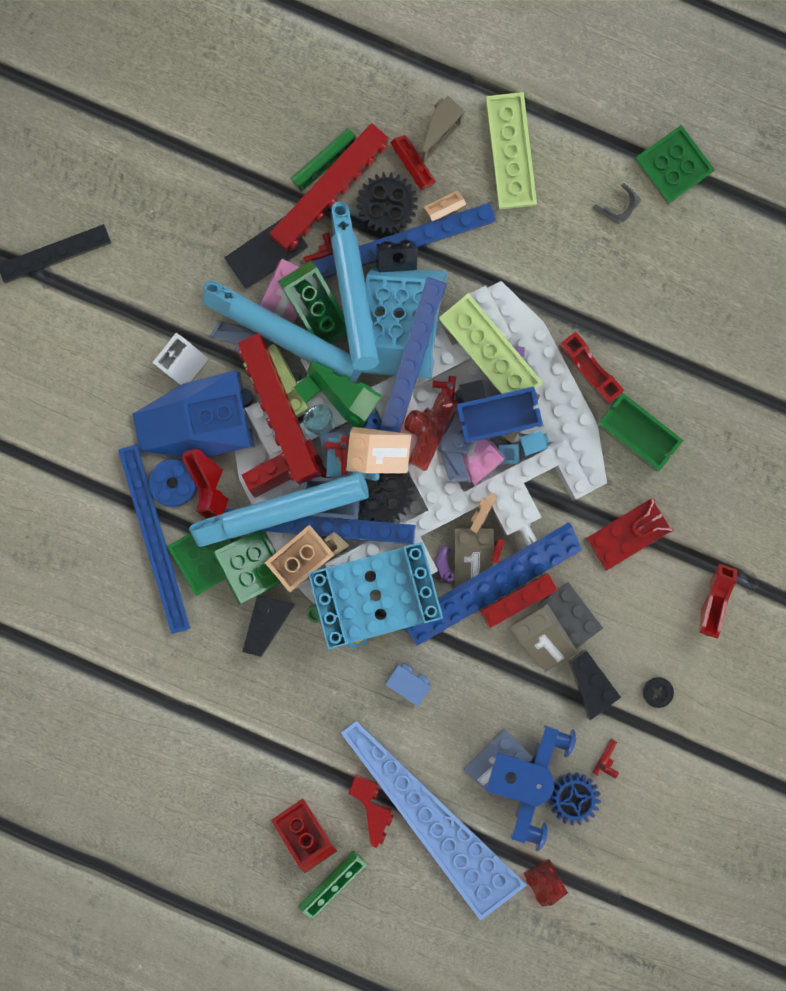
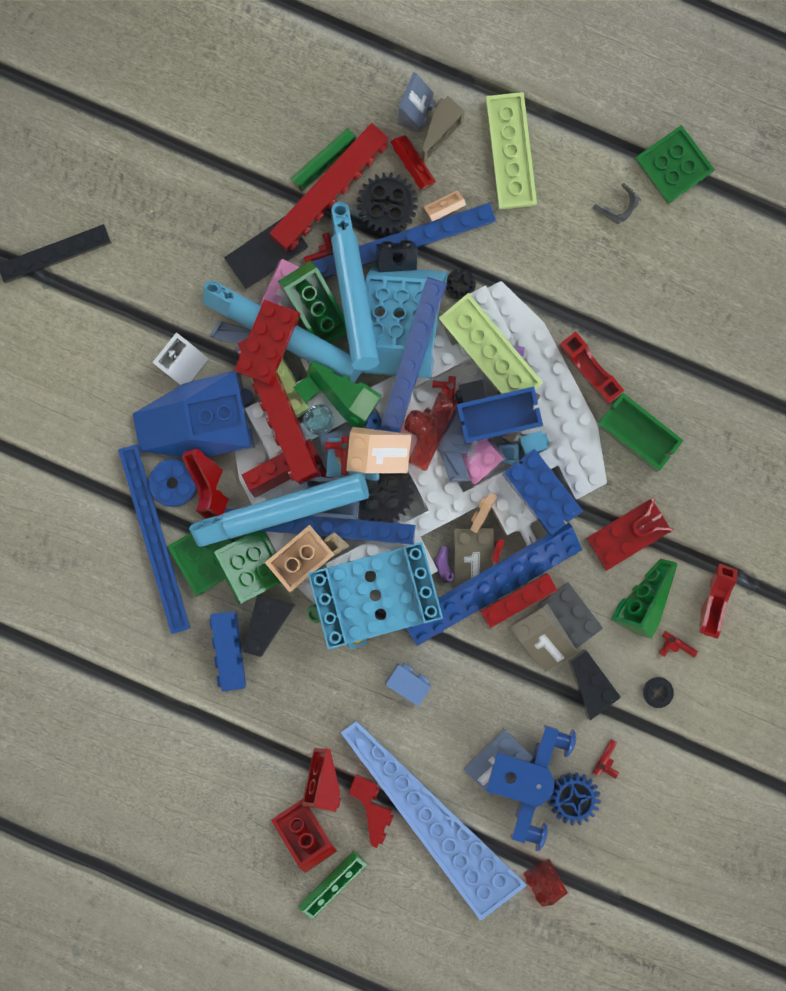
none -> blue wedge [210,611,246,691]
none -> red plate [234,299,301,385]
none -> red slope [302,748,341,812]
none -> sand blue slope [398,72,436,133]
none -> black gear [446,268,476,299]
none -> blue piece [502,449,583,536]
none -> green wedge [611,558,678,639]
none -> red hose [659,630,698,657]

